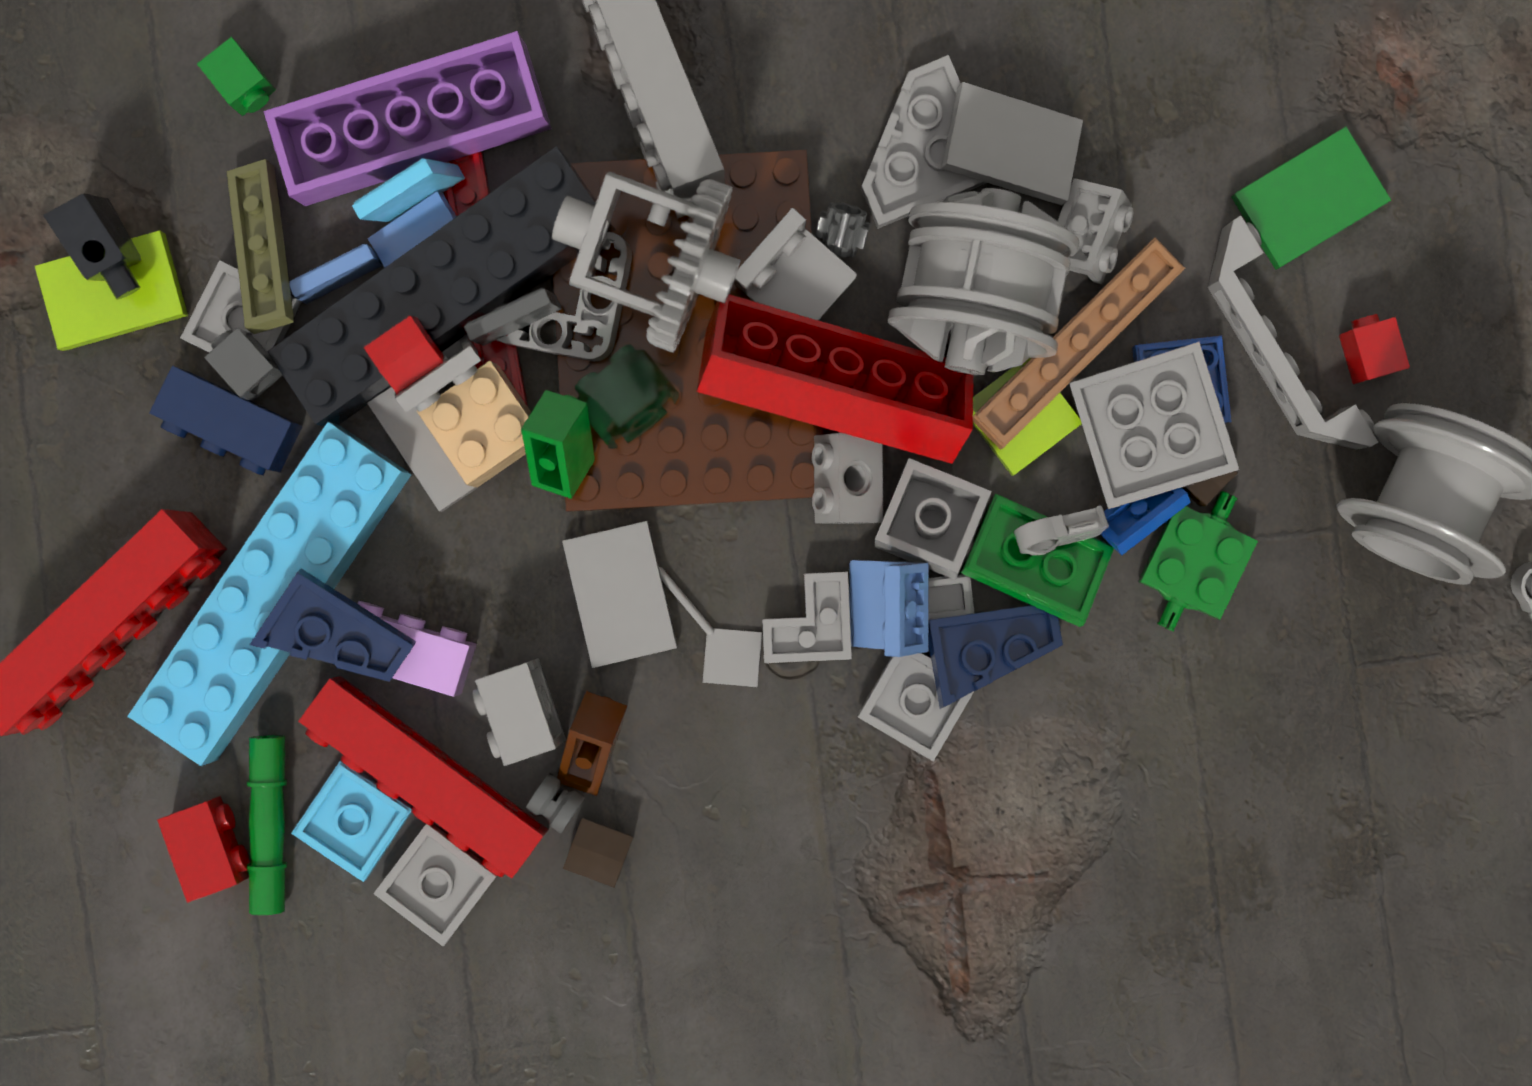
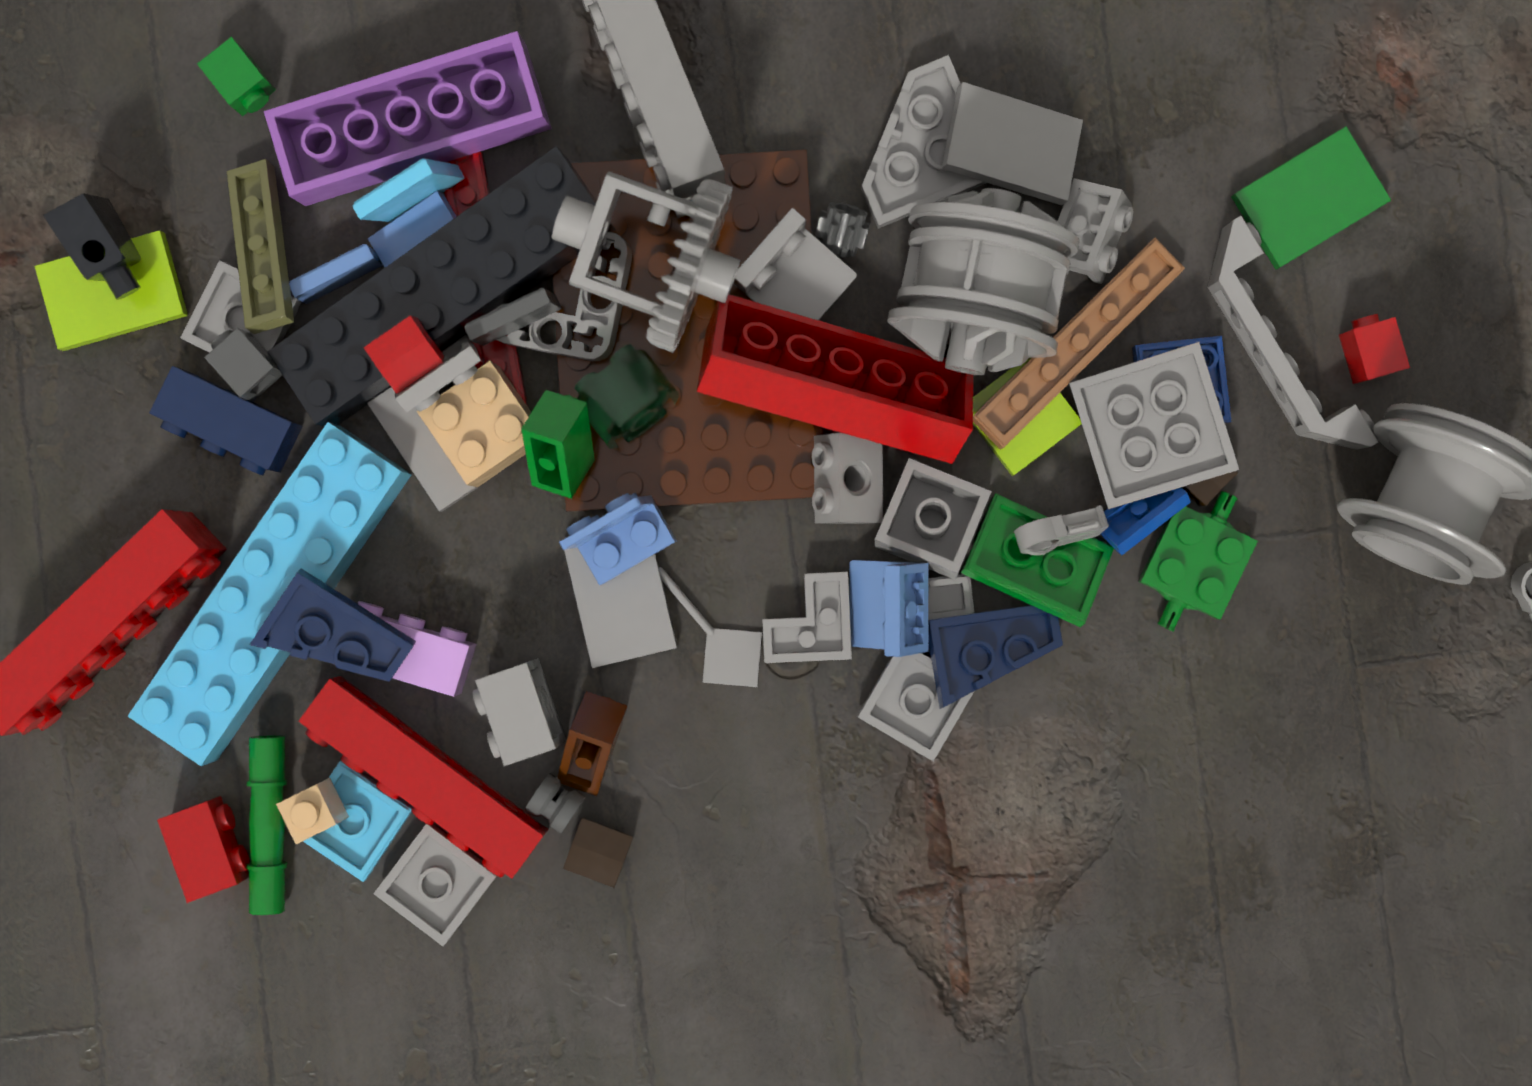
none -> tan brick [276,778,349,844]
none -> medium blue bracket [559,493,677,586]

